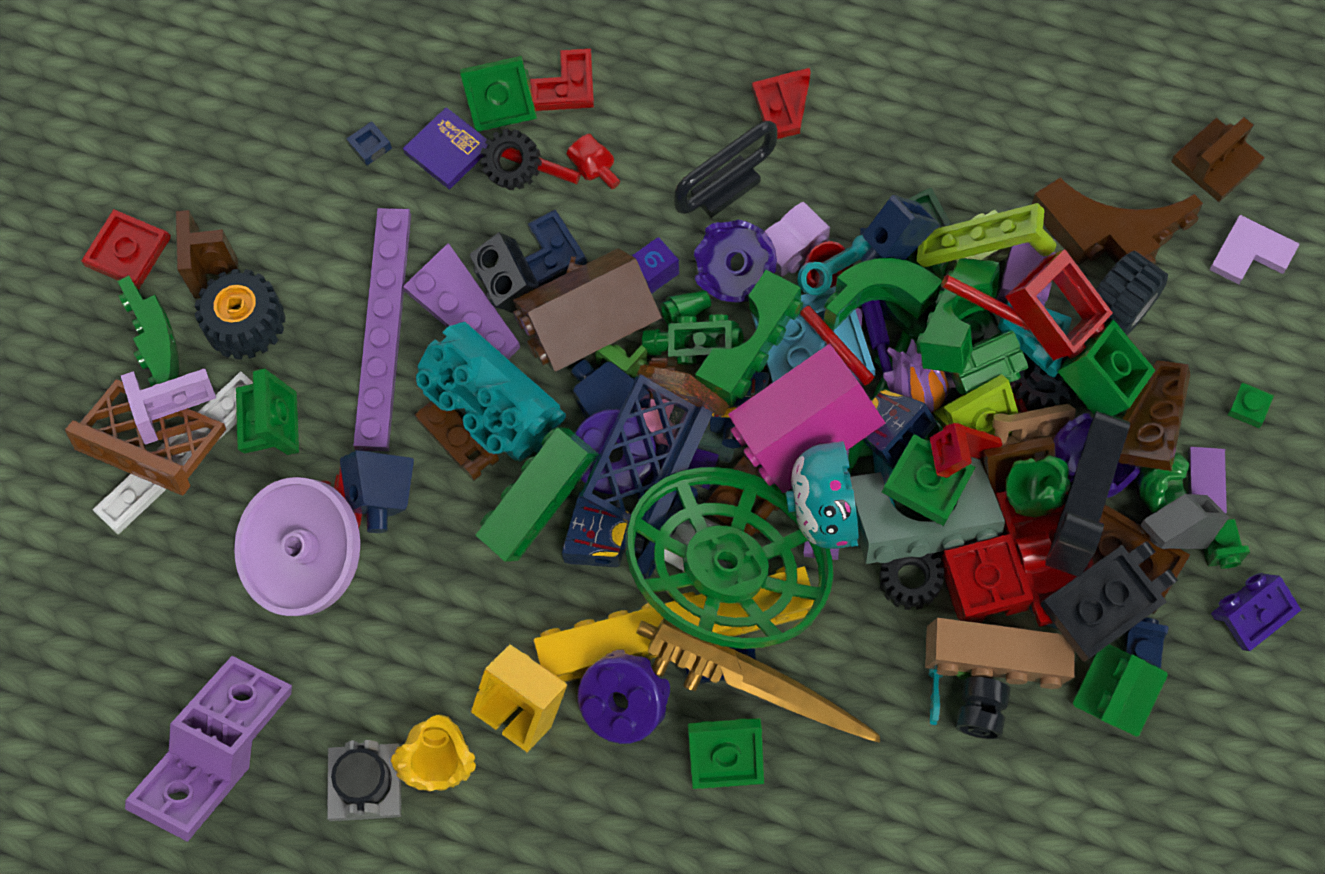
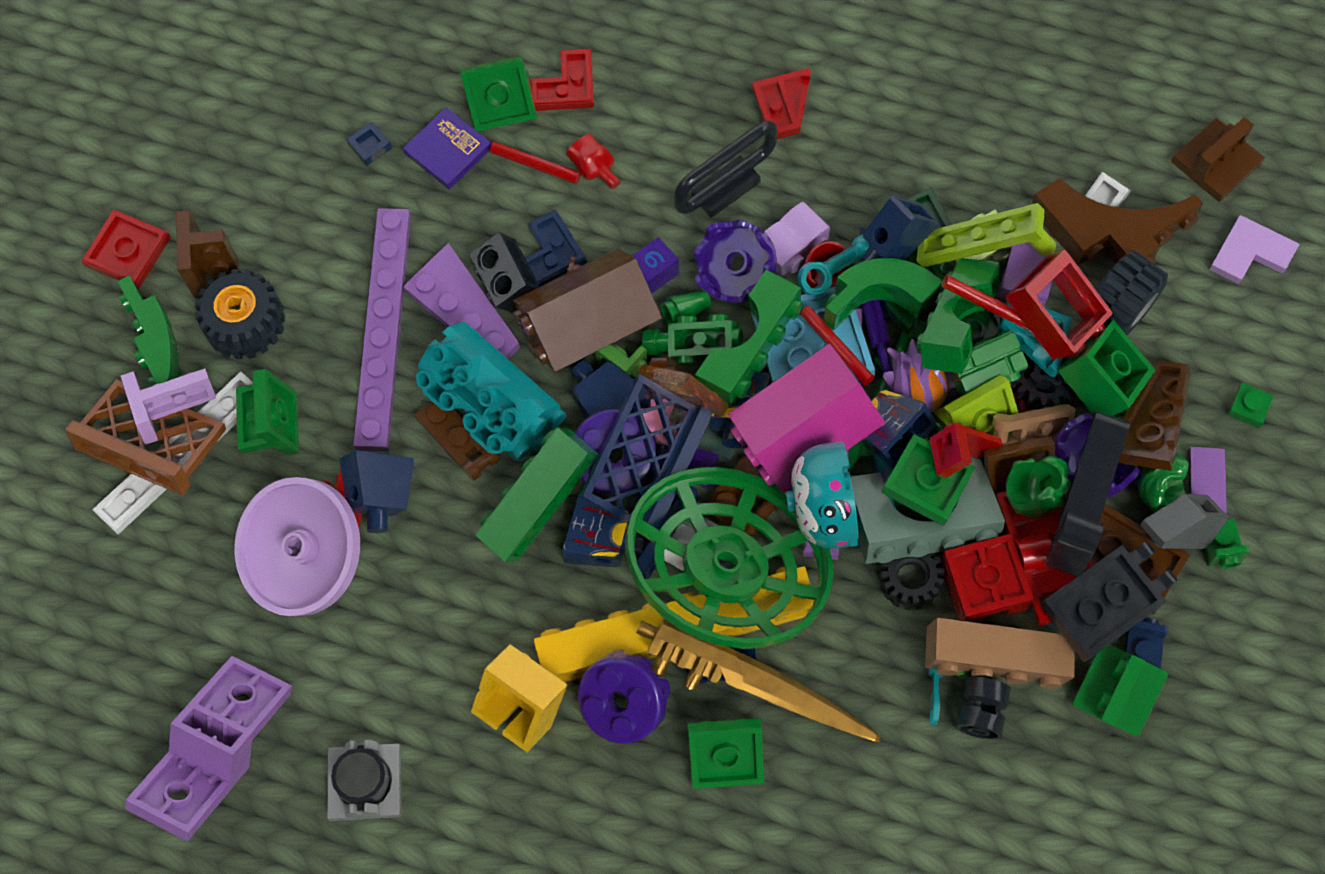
yellow hair [391,714,476,791] -> none
black tyre [480,129,542,190] -> none
dark purple bracket [1211,573,1301,652] -> none
none -> white slope [1085,172,1131,207]

